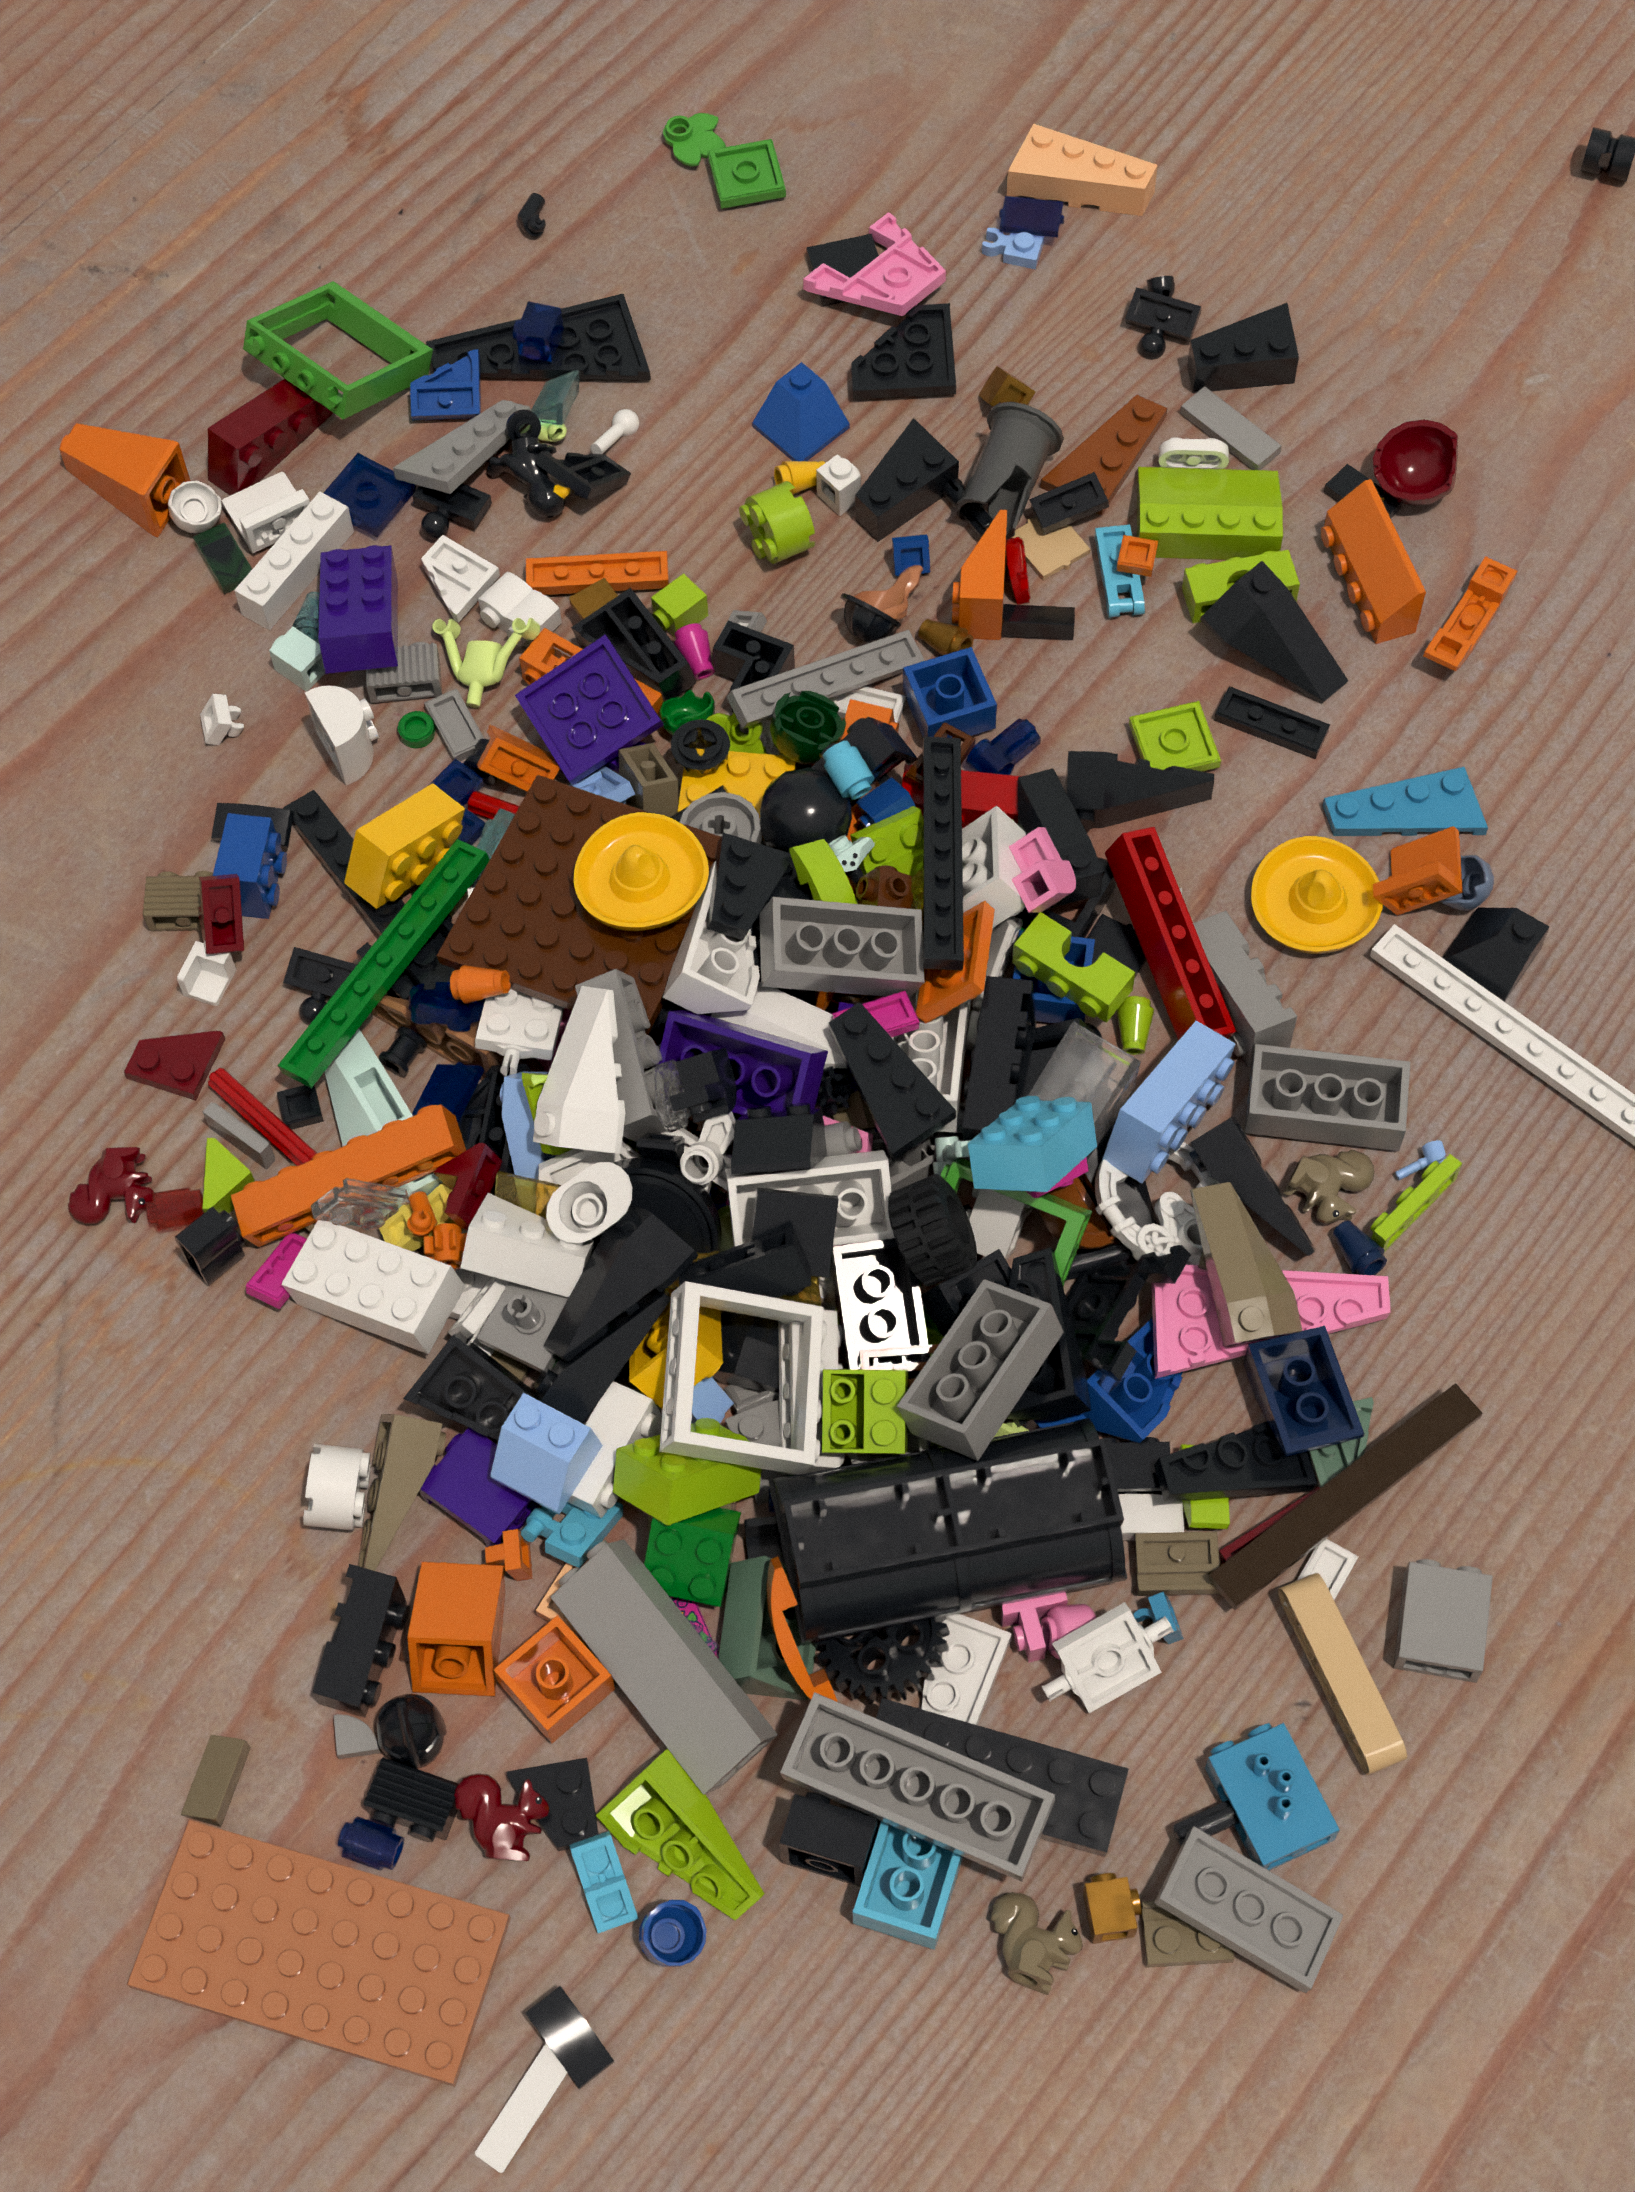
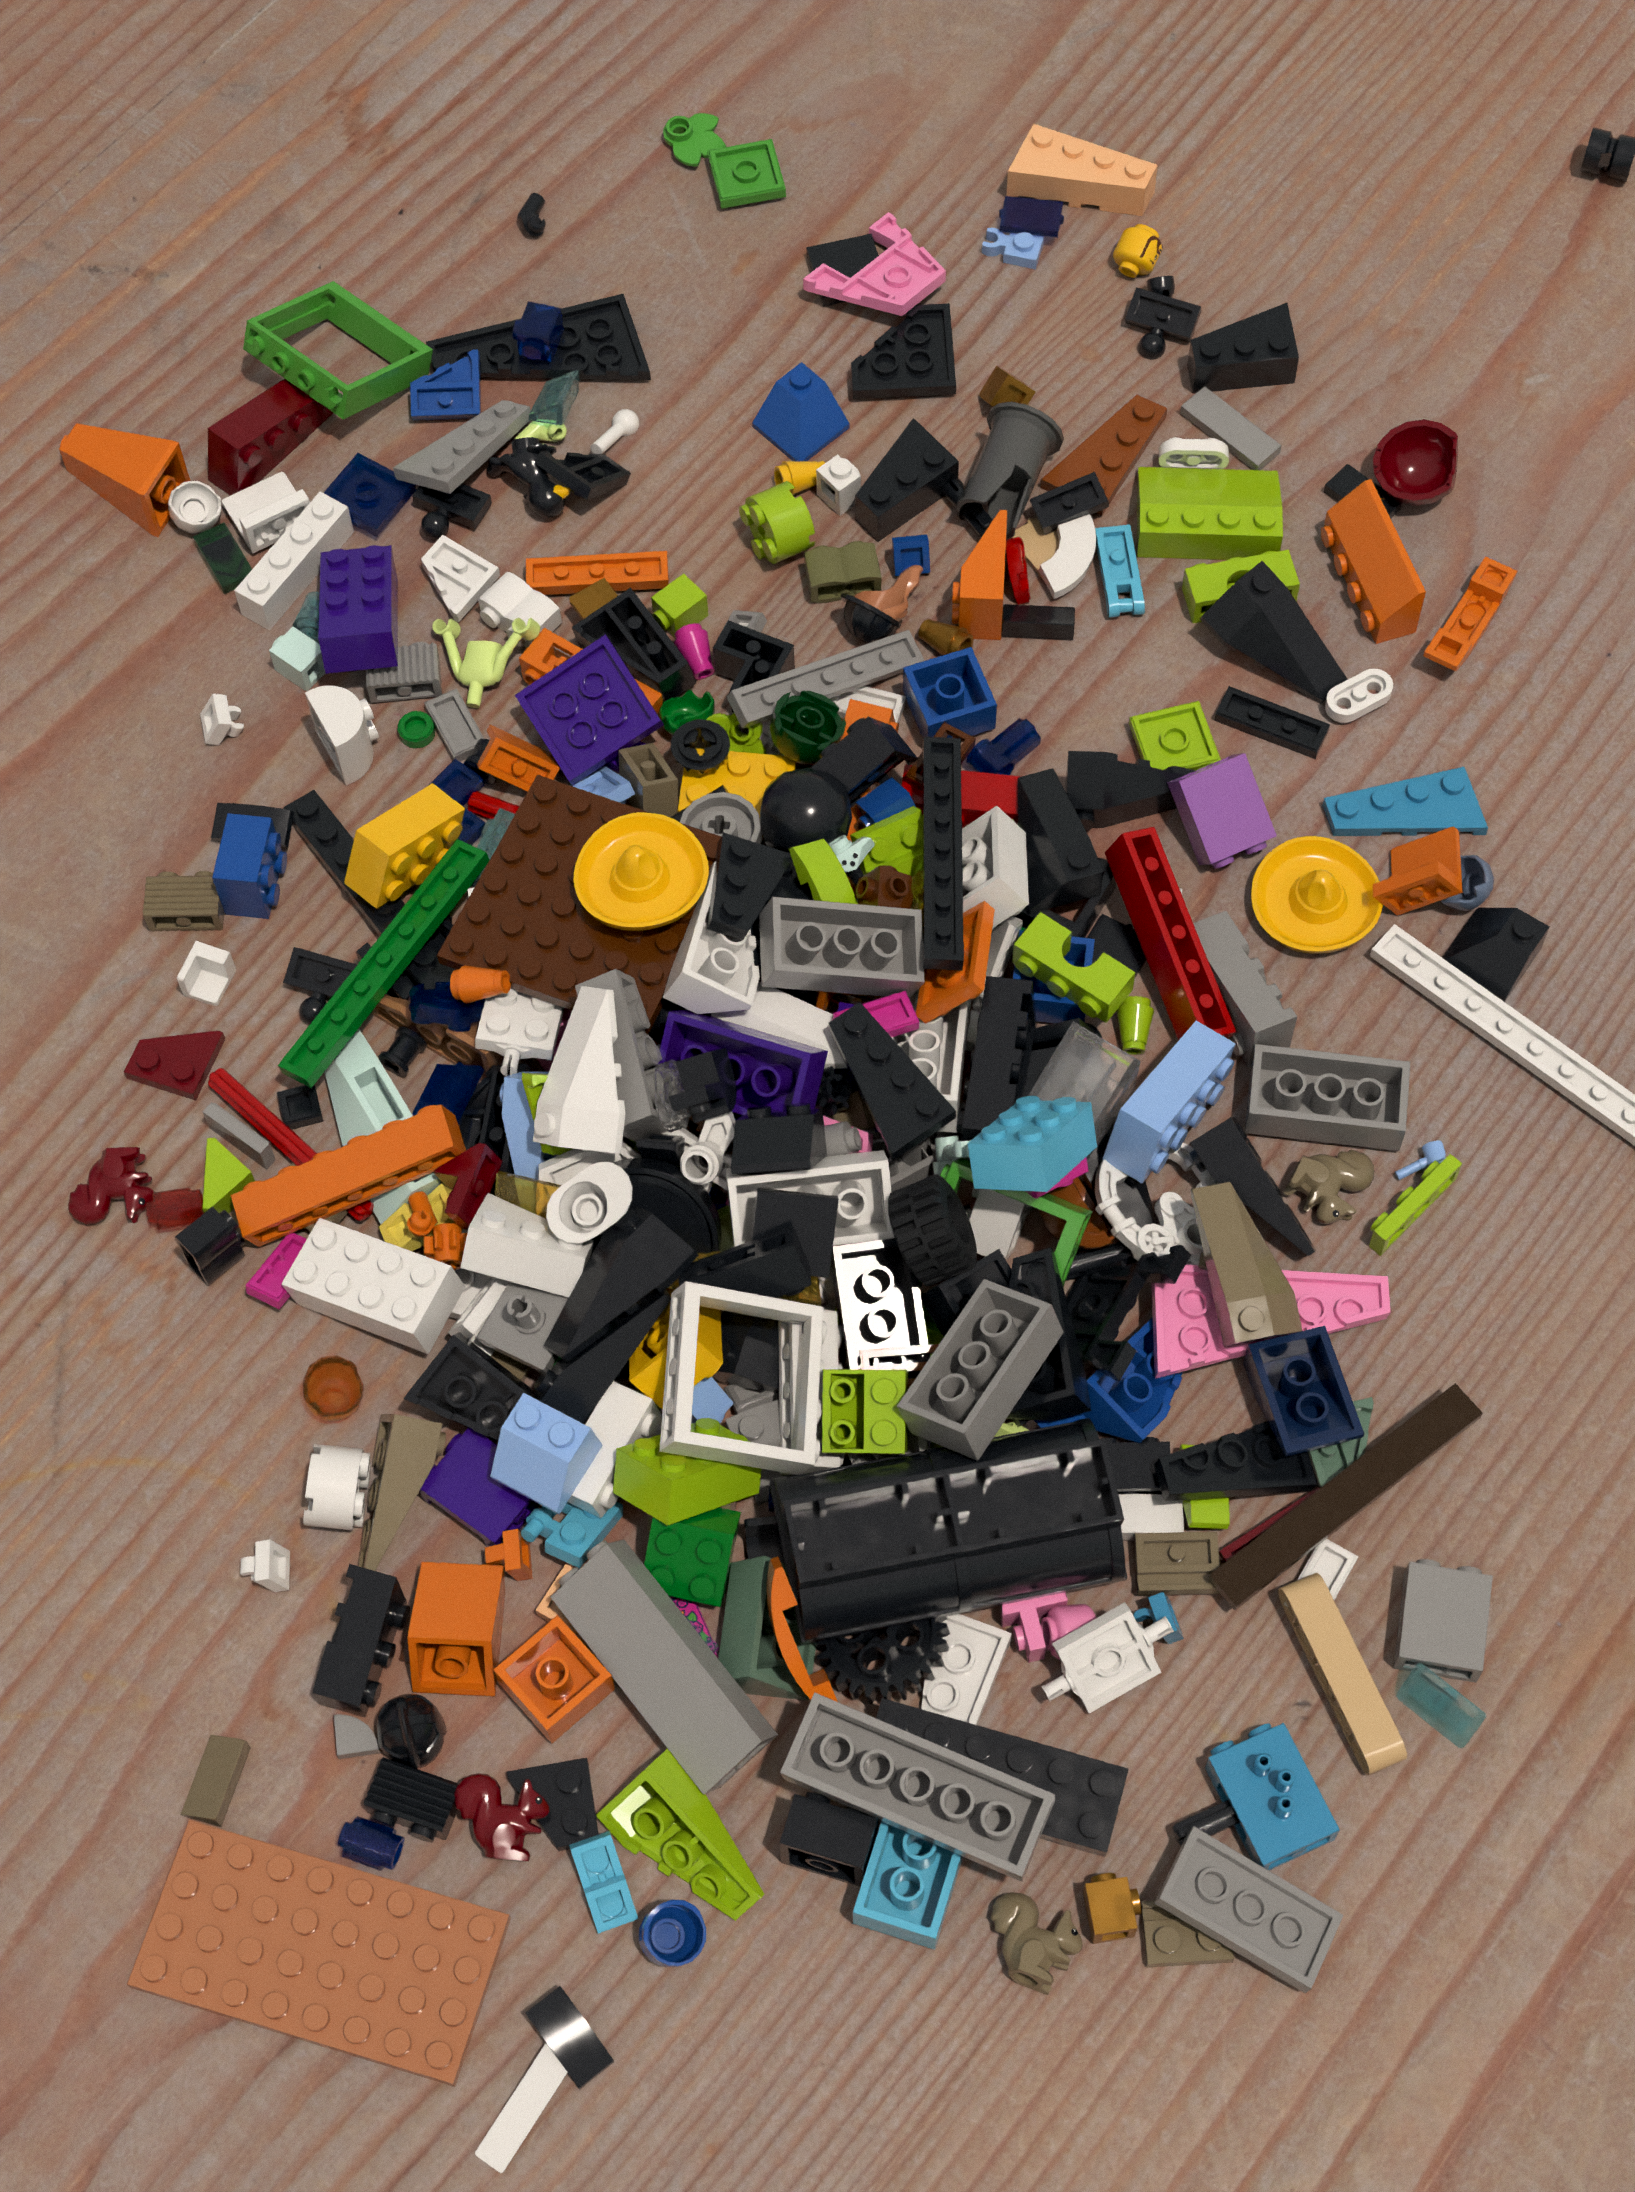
dark red slope [198,874,244,954] -> none
clear plate [311,1178,410,1230] -> none
black plate [506,409,541,441] -> none
medium azure brick [822,741,874,800] -> none
bright pink brick [1009,827,1076,913] -> none
orange tile [1116,535,1158,577] -> none
dark blue cone [1332,1220,1387,1276] -> none
none -> white tile [240,1539,290,1592]
none -> clear orange hair [302,1355,364,1422]
none -> olive brick [804,541,882,603]
none -> white tile [1039,514,1096,599]
none -> yellow head [1113,224,1163,278]
none -> medium lavender brick [1167,753,1277,869]
none -> white plate [1325,669,1393,723]
none -> clear light blue slope [1396,1663,1487,1749]

